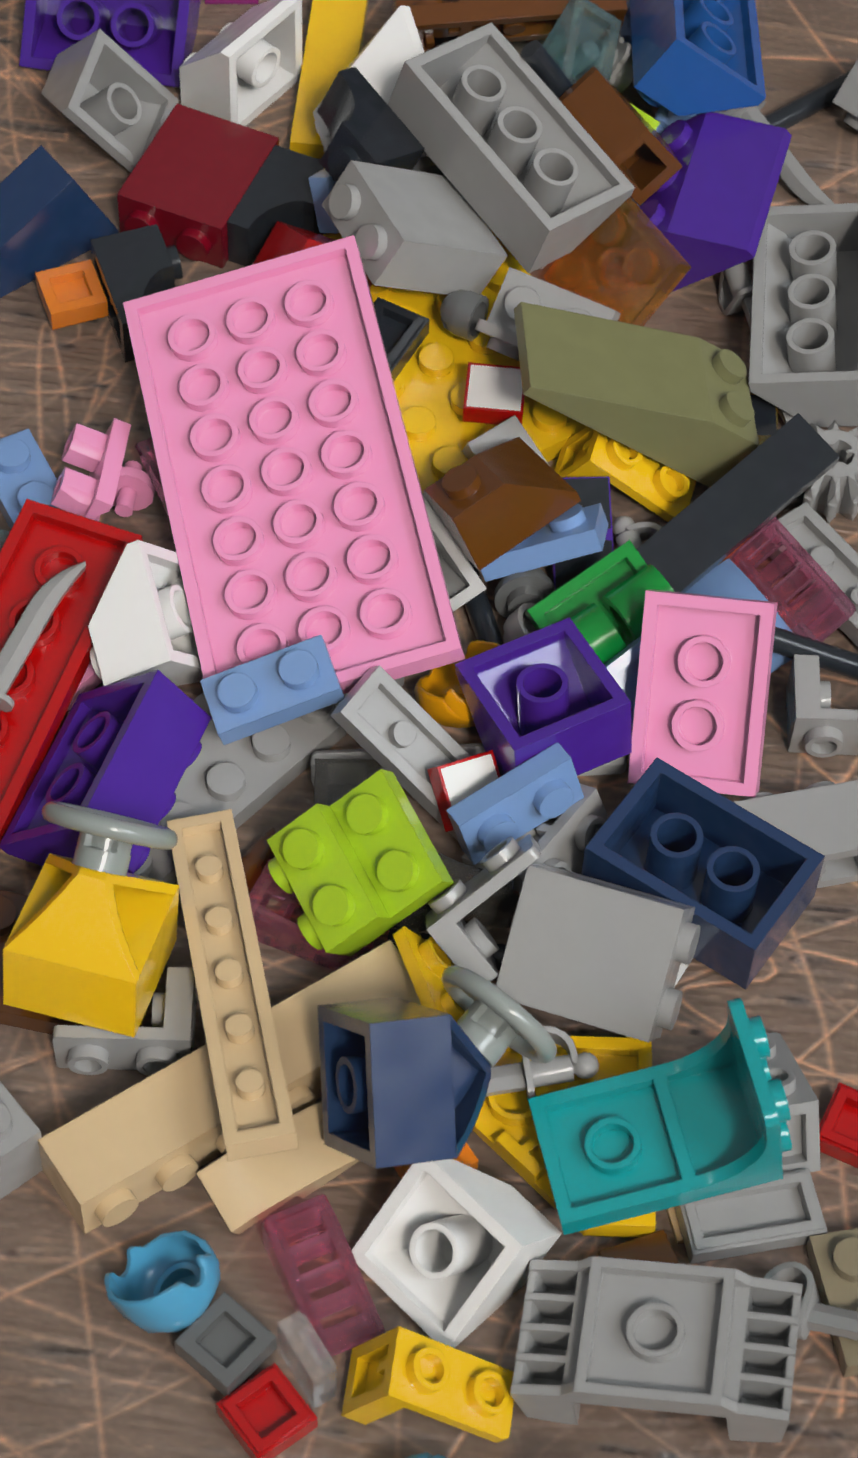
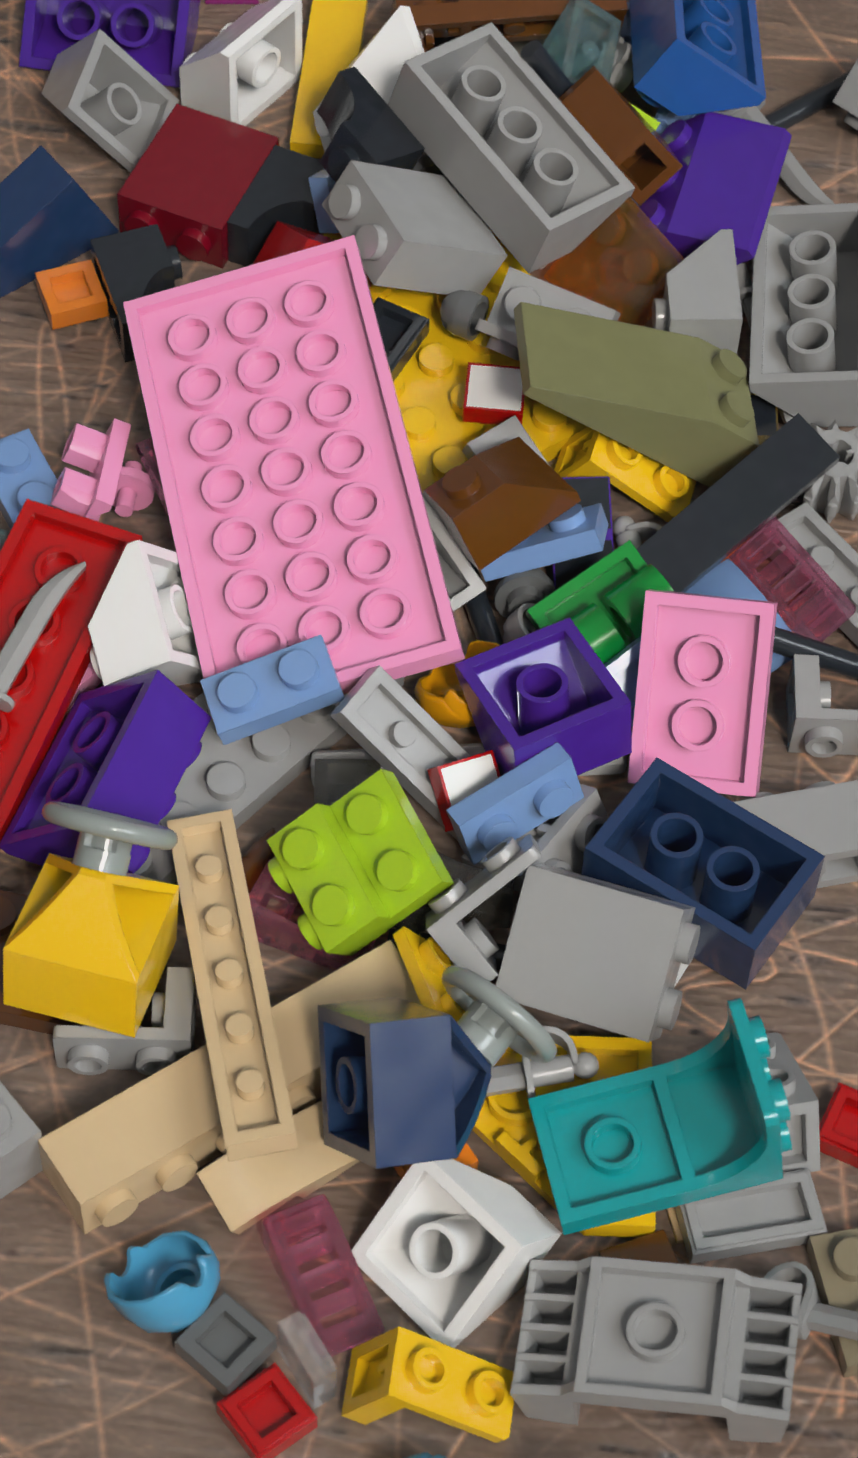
none -> light grey slope [652,229,743,354]

